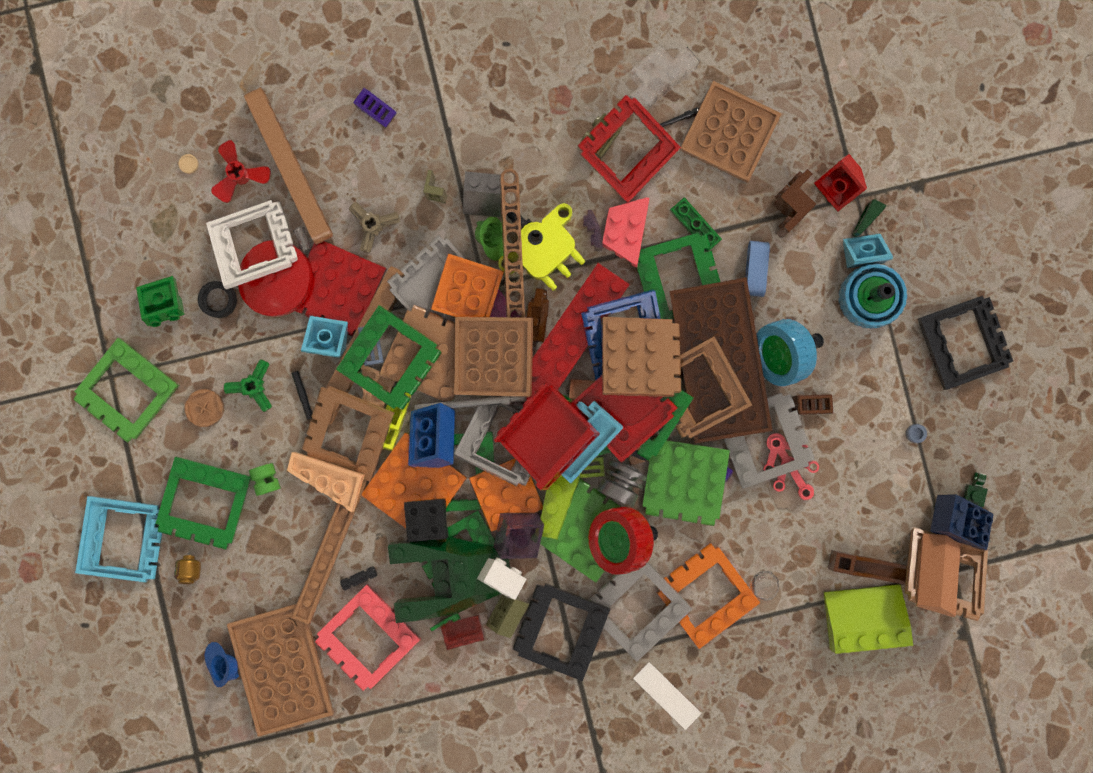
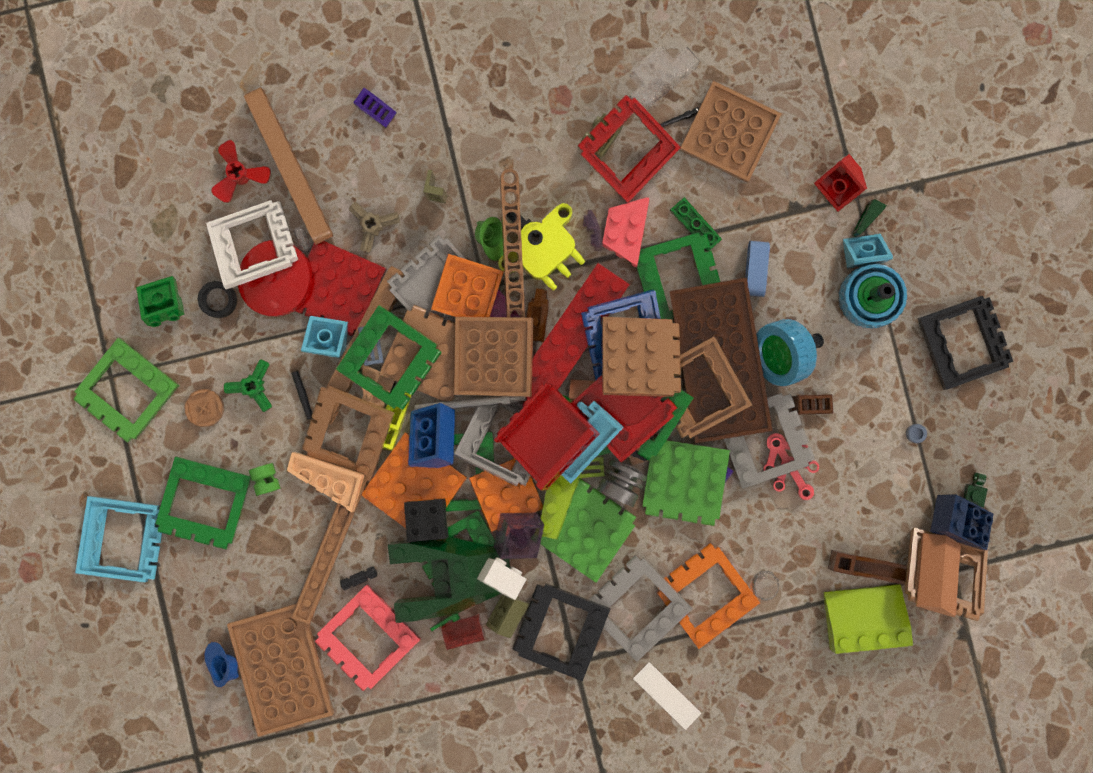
pearl gold head [174,555,201,584] -> none
tan piece [179,154,199,174] -> none
flat silver slope [463,171,505,217] -> none
red wheel [588,507,658,575] -> none
reddish brown bracket [773,169,816,239] -> none

